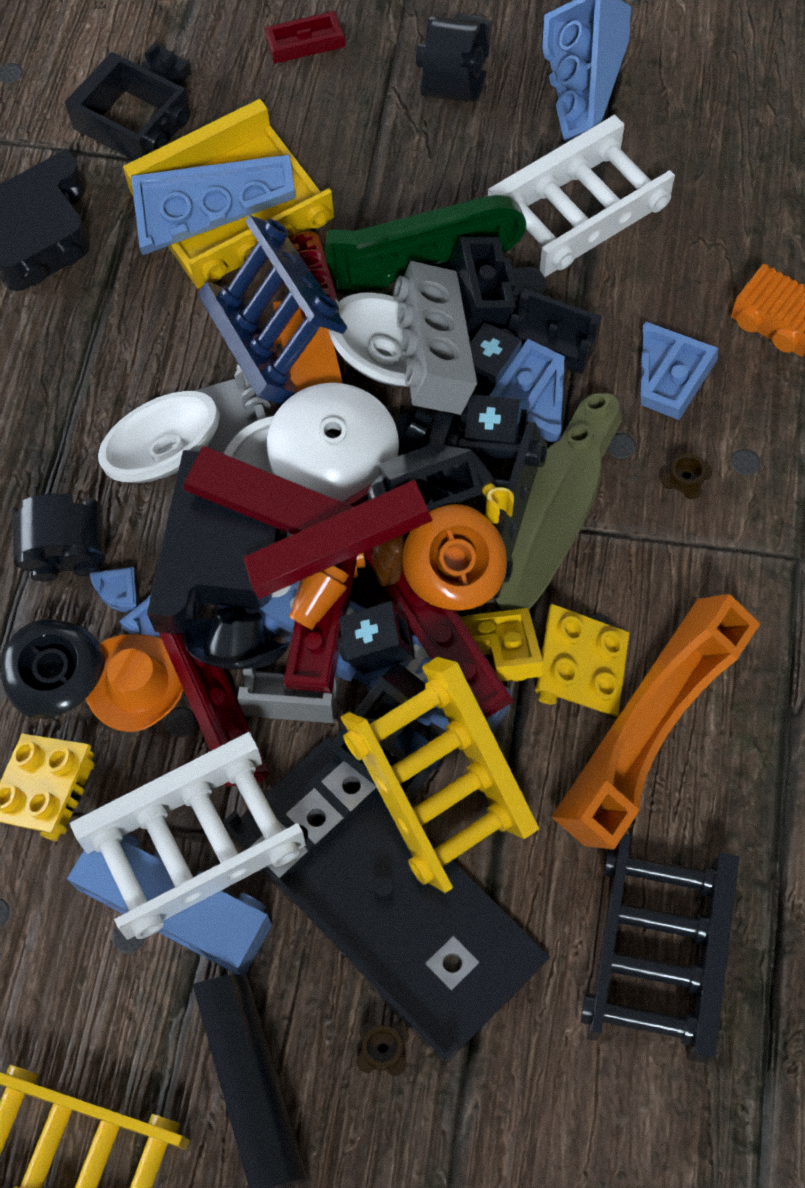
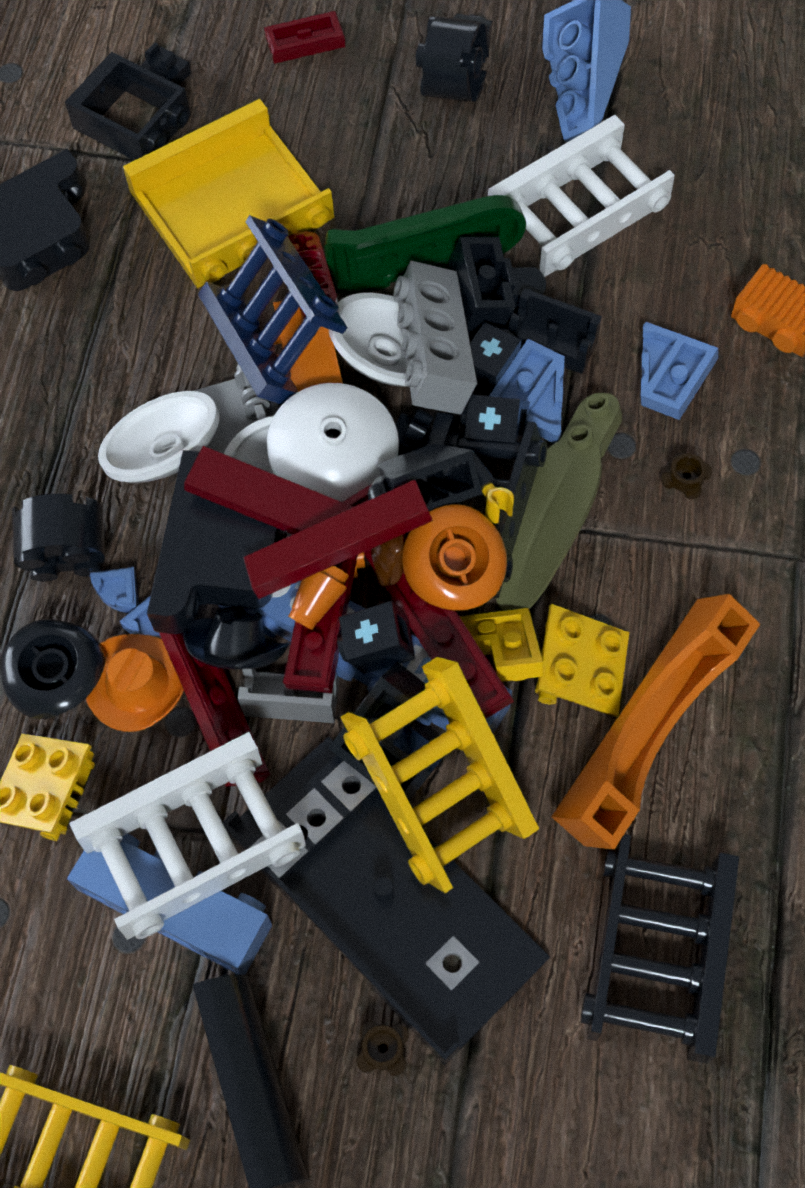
medium blue wing [131,155,296,255] -> none

